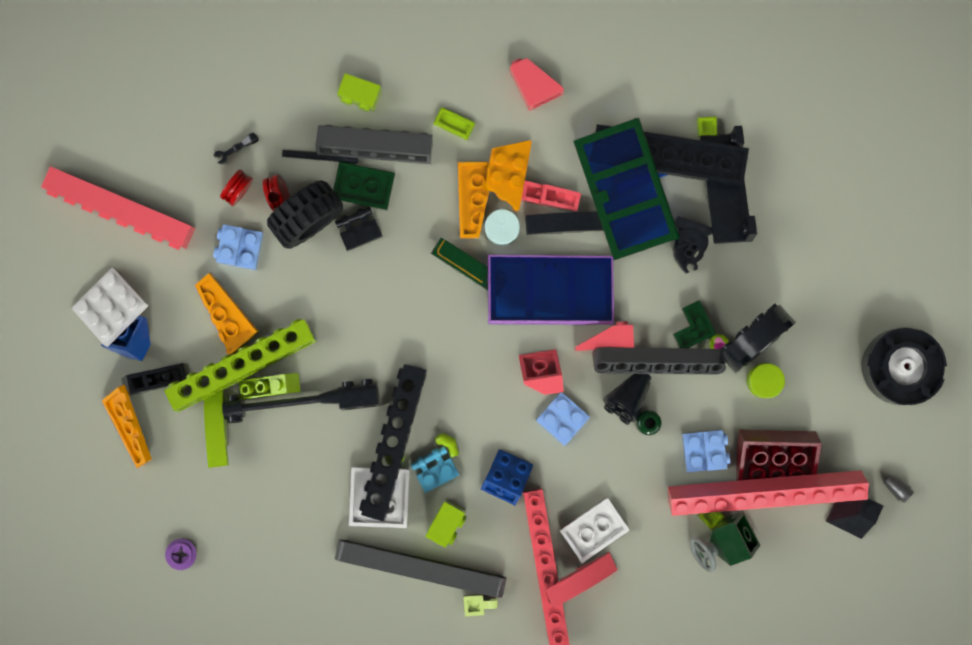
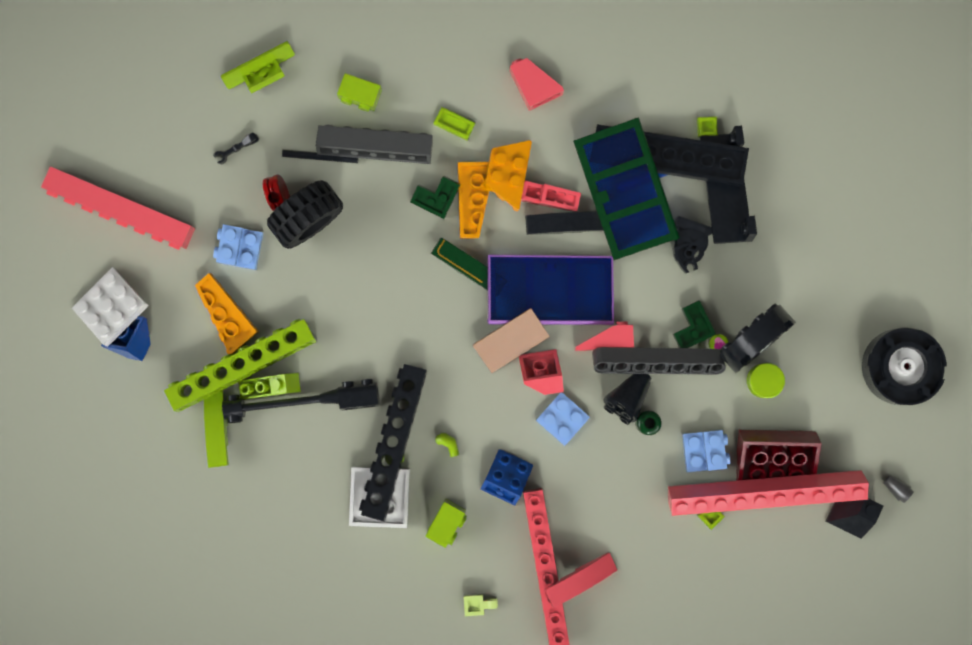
light orange wing [102,385,152,468] -> none
black slope [121,363,186,396] -> none
medium lavender gear [165,539,197,570] -> none
red head [220,169,253,207] -> none
dark green tile [333,161,395,211] -> none
dark grey beam [334,539,507,598] -> none
black plate [335,207,382,252] -> none
medium azure plate [410,446,460,493] -> none
light aqua head [485,209,520,246] -> none
white plate [560,498,630,563] -> none
dark green piece [690,511,761,572] -> none
none -> lime bracket [221,41,295,94]
none -> dark green plate [410,176,461,219]
none -> window [472,308,550,373]

